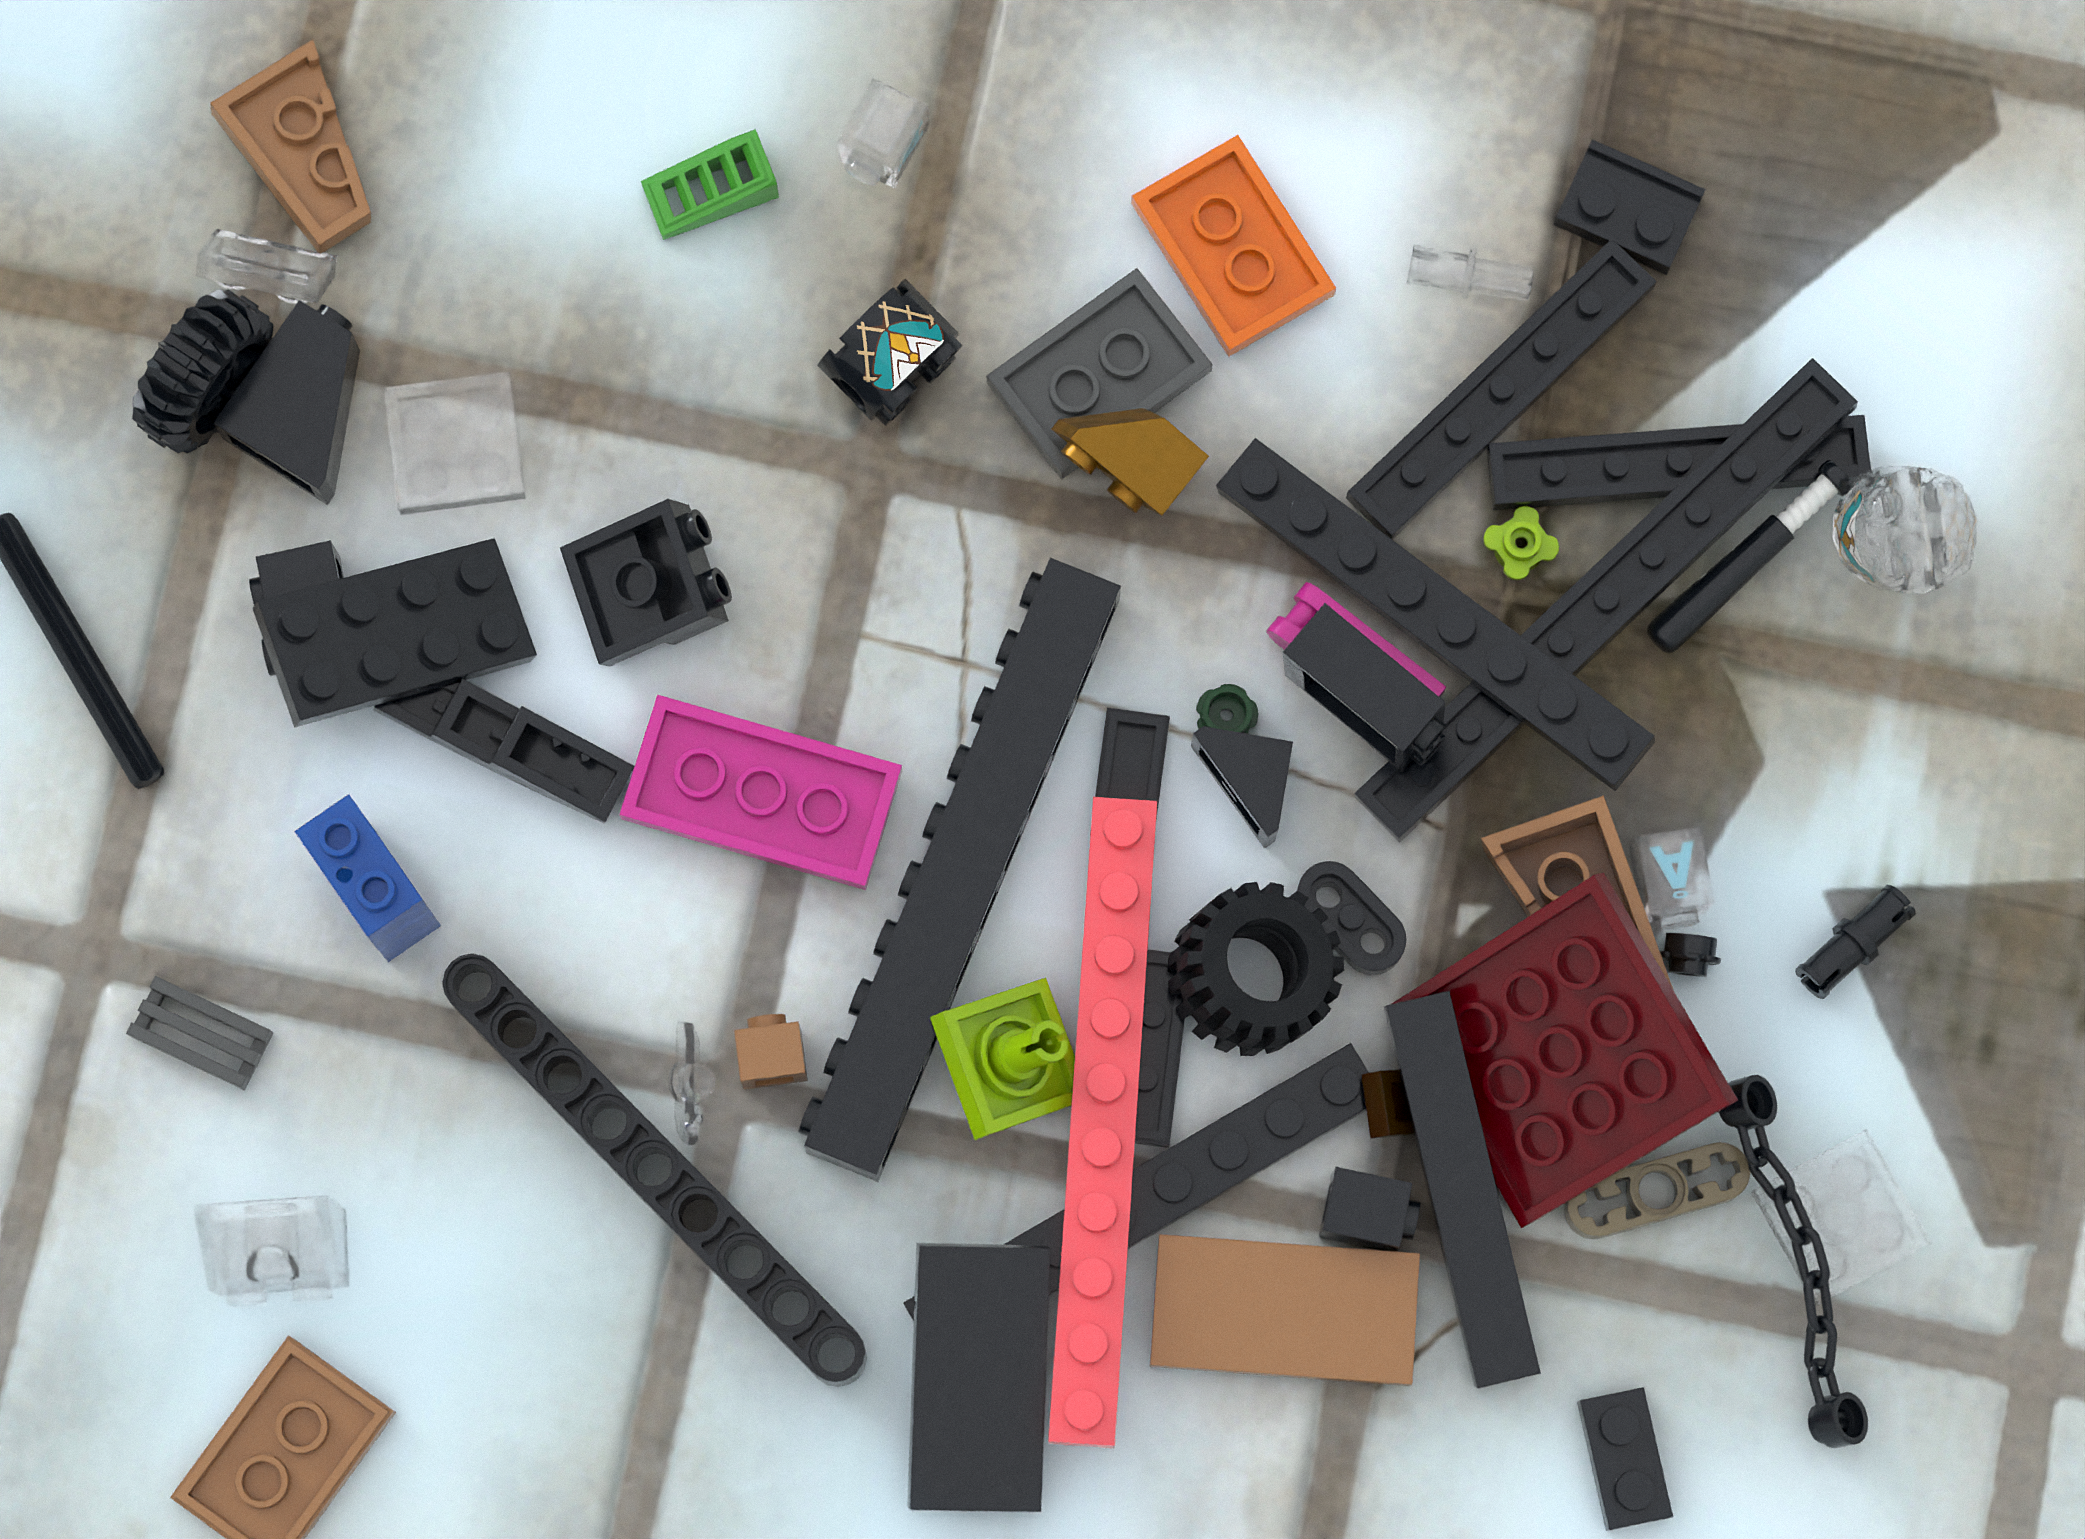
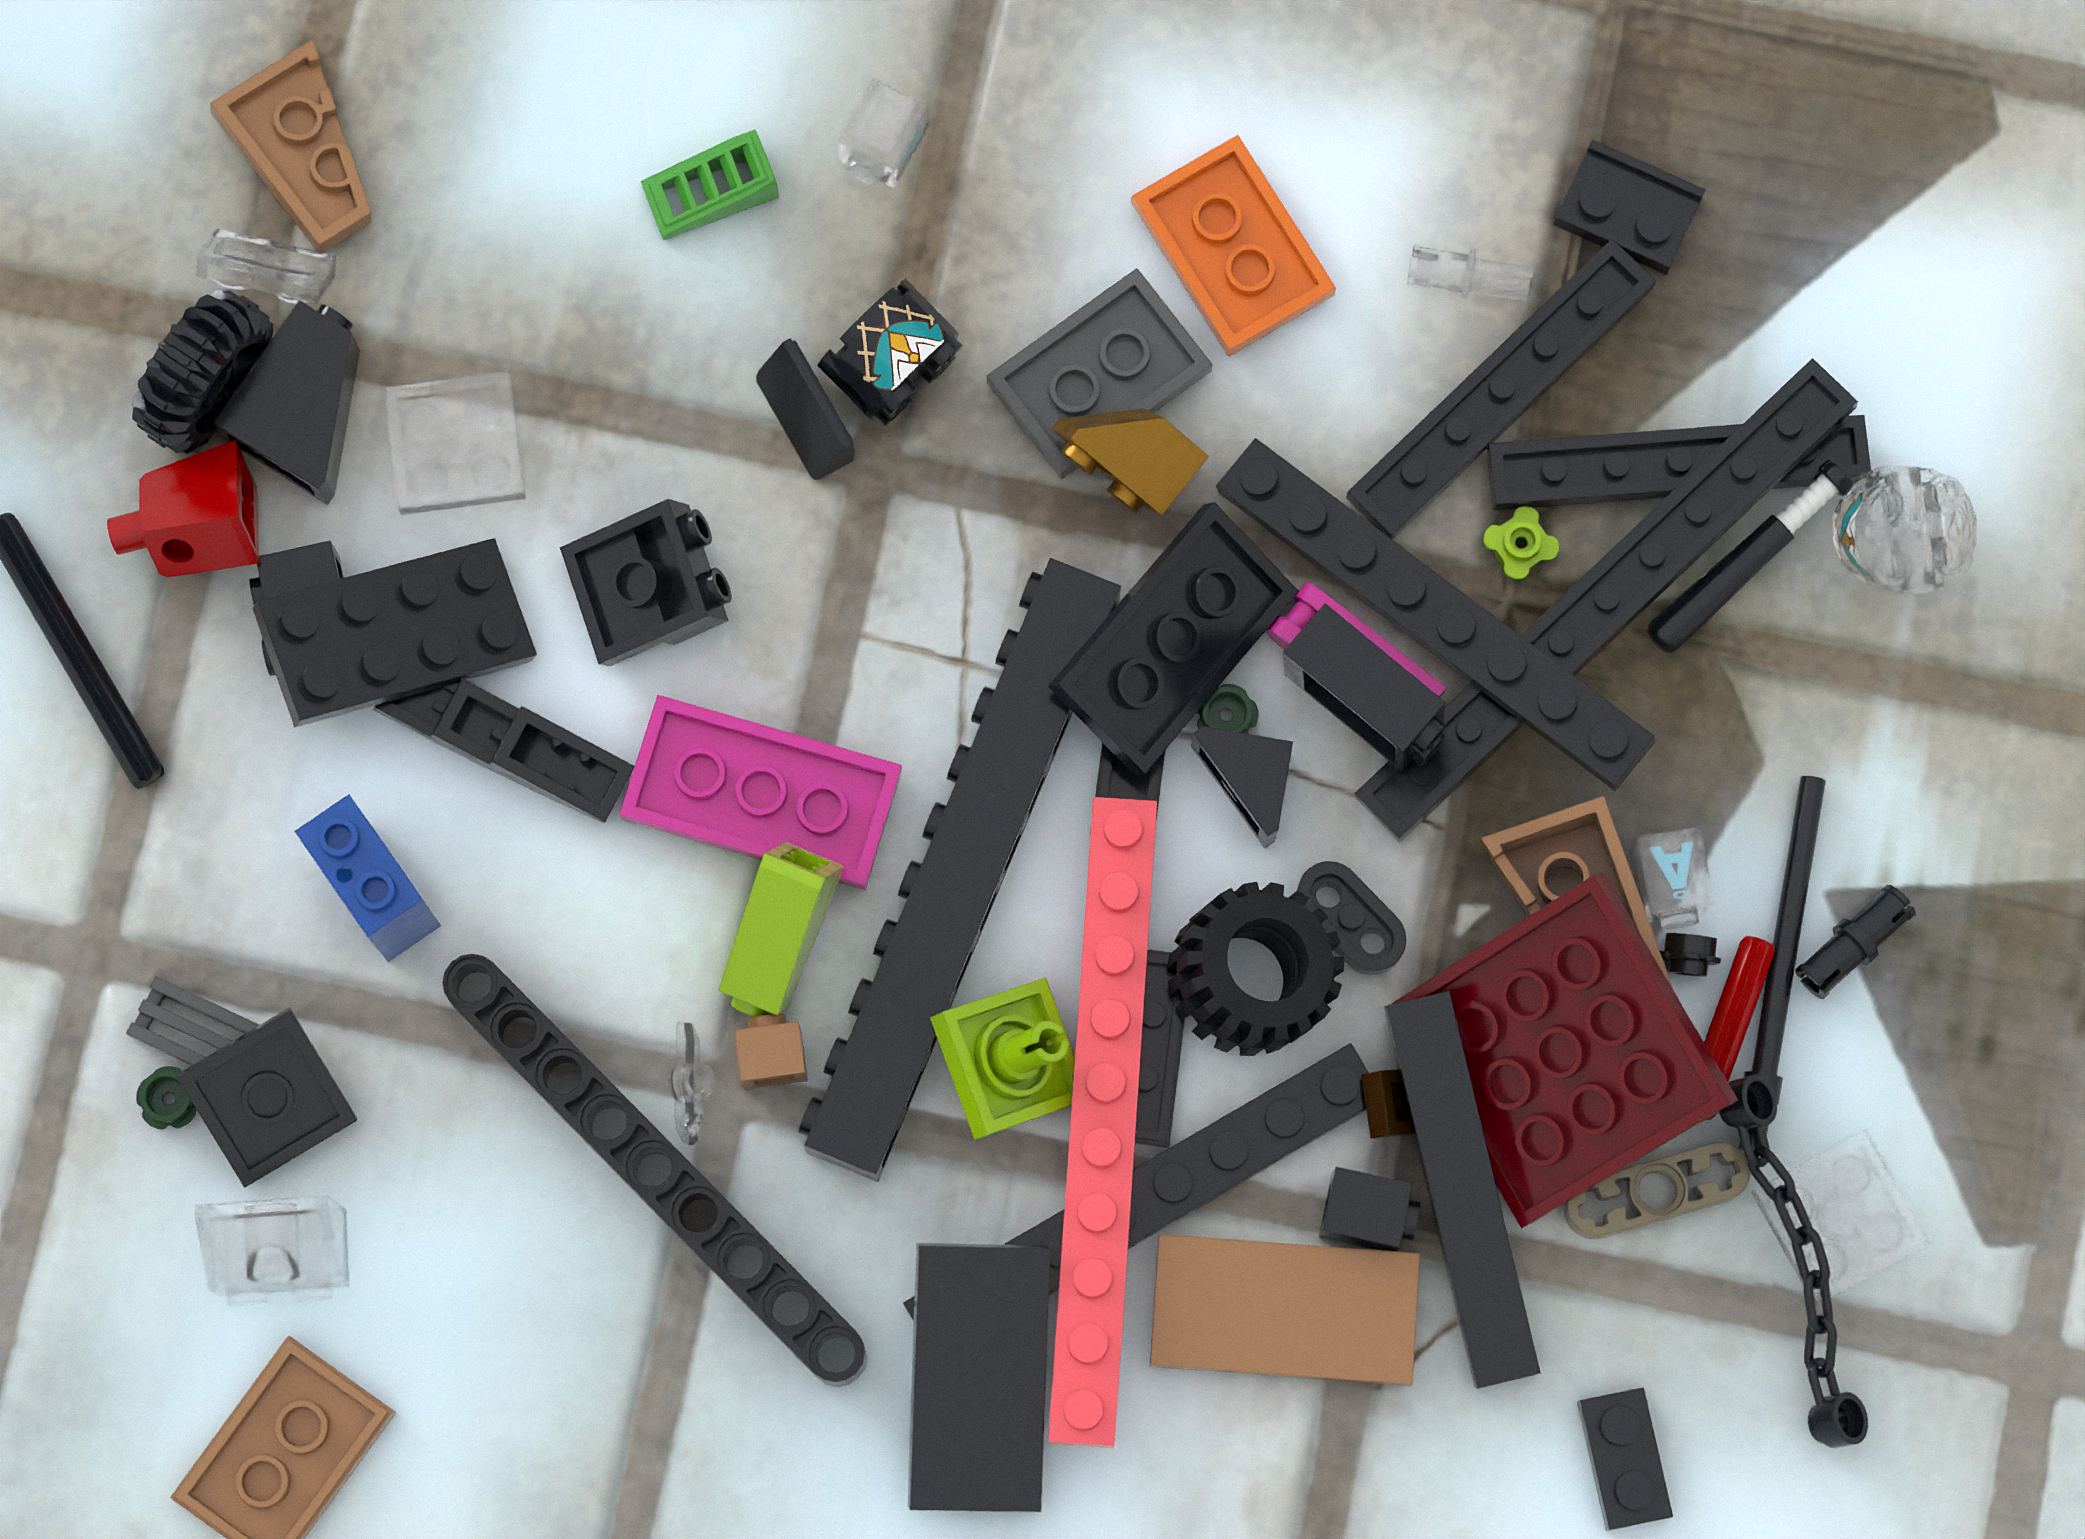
none -> red torso [107,440,259,578]
none -> dark green plate [136,1066,197,1130]
none -> black plate [177,1007,358,1188]
none -> lime slope [718,842,845,1017]
none -> black slope [756,338,855,480]
none -> black plate [1048,502,1299,775]
none -> red axle [1704,936,1775,1120]
none -> black bar [1738,776,1826,1151]

